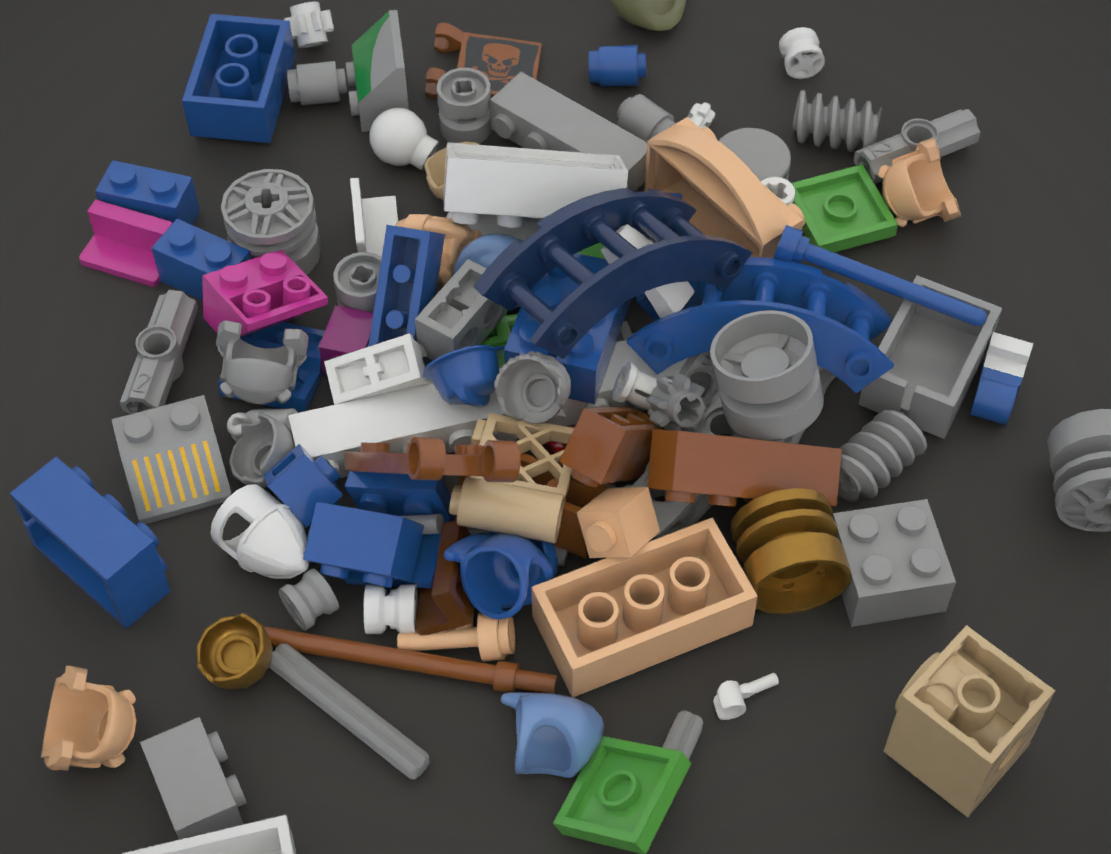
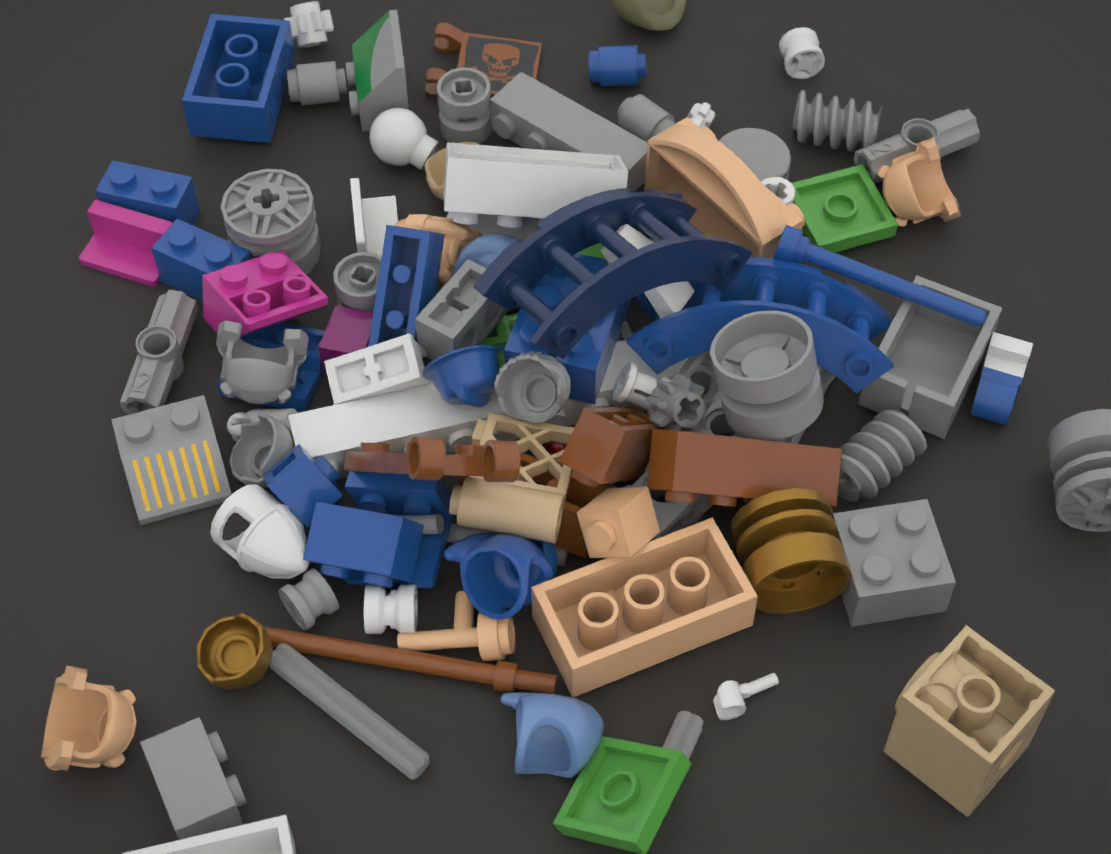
blue piece [10,457,171,629] -> none
reddish brown panel [414,520,474,636] -> none

